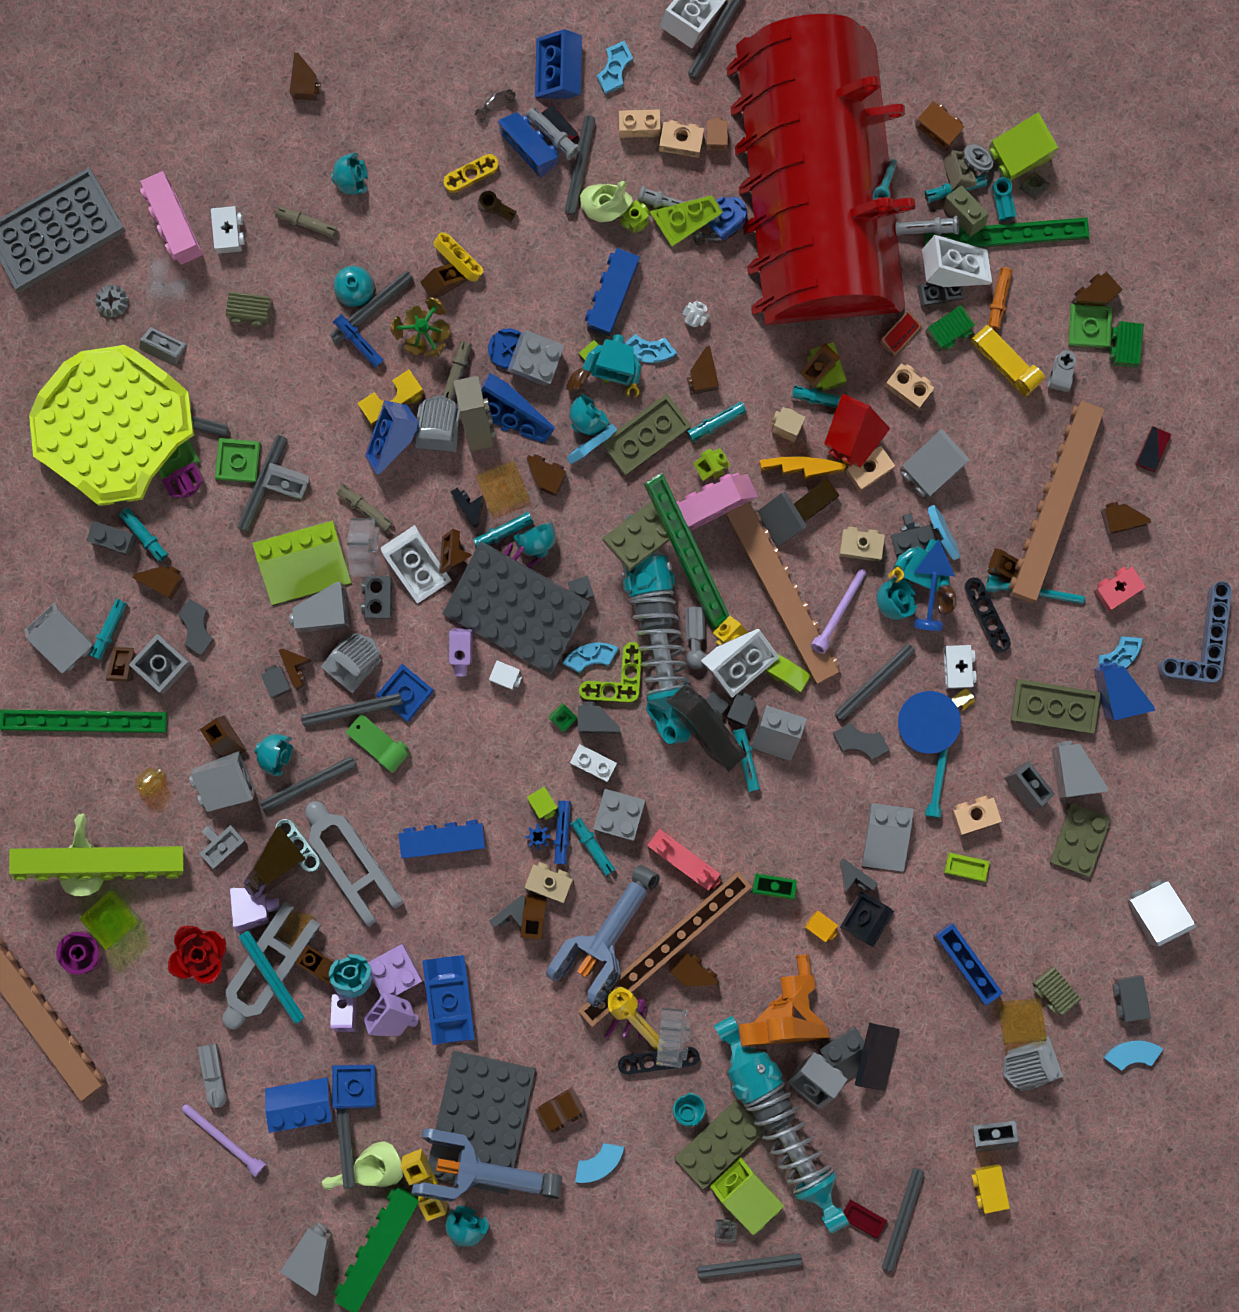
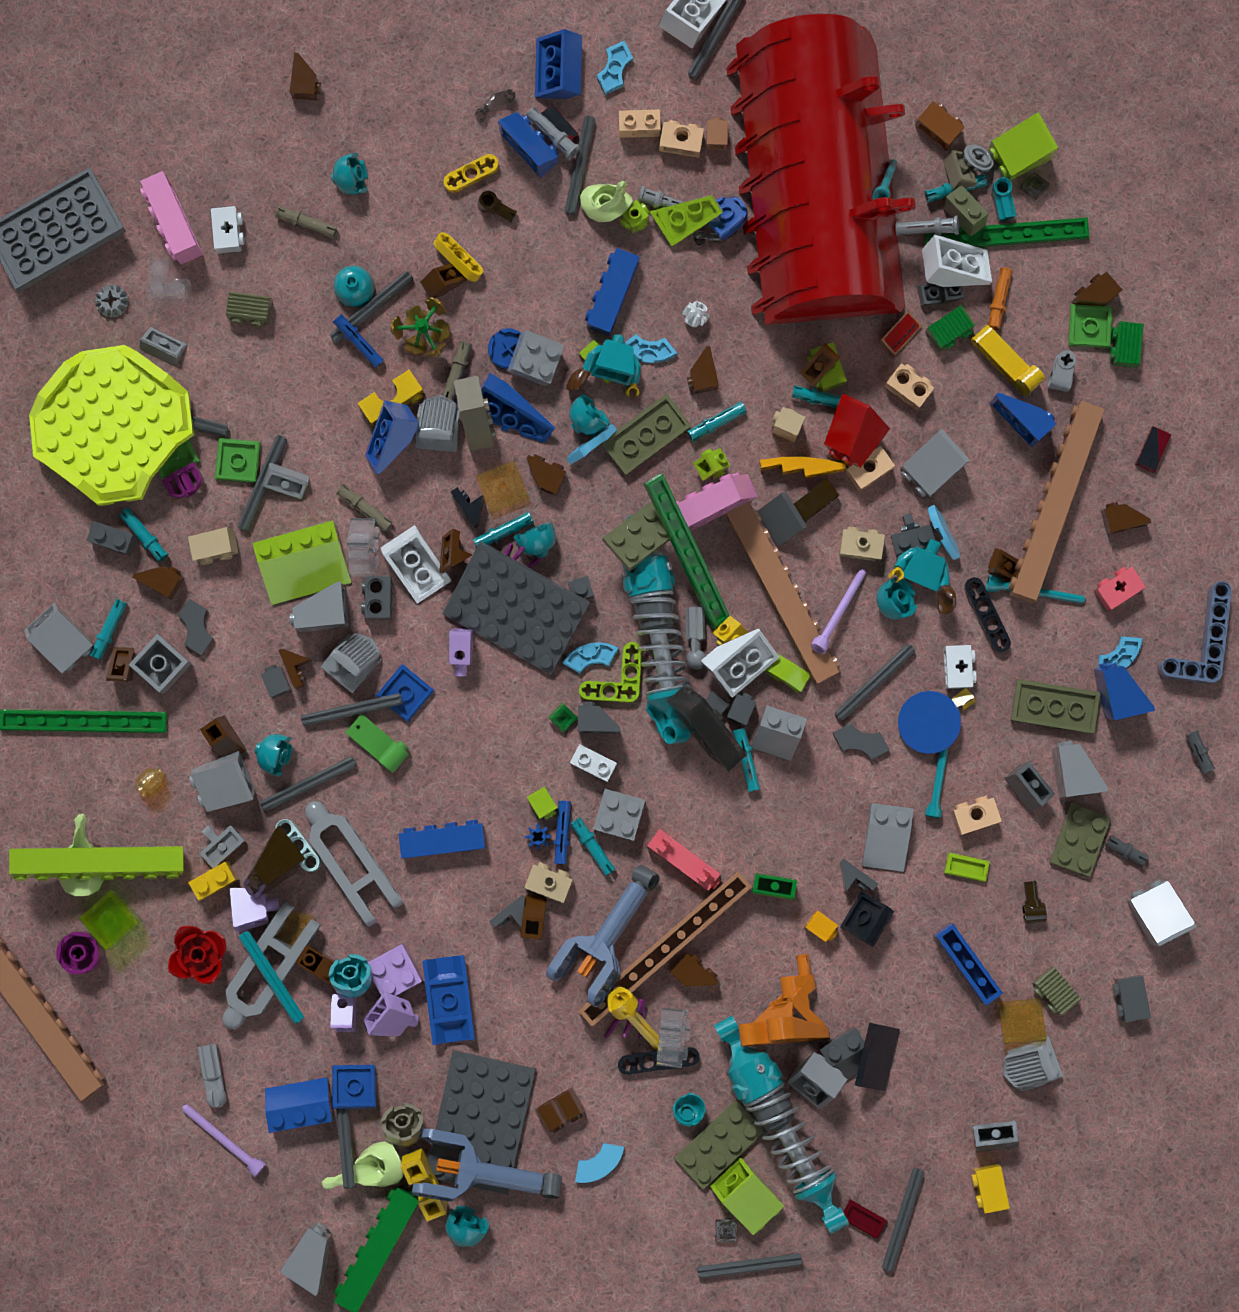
white brick [489,661,523,690] -> none
blue piece [914,539,955,631] -> none
medium azure tile [1103,1040,1163,1071] -> none
none -> tan brick [188,527,239,565]
none -> yellow brick [188,862,239,901]
none -> dark tan cylinder [381,1103,424,1147]
none -> blue slope [990,392,1057,447]
none -> dark brown pin [1022,881,1047,924]
none -> dark grey pin [1105,834,1149,867]
none -> dark grey pin [1185,730,1215,774]

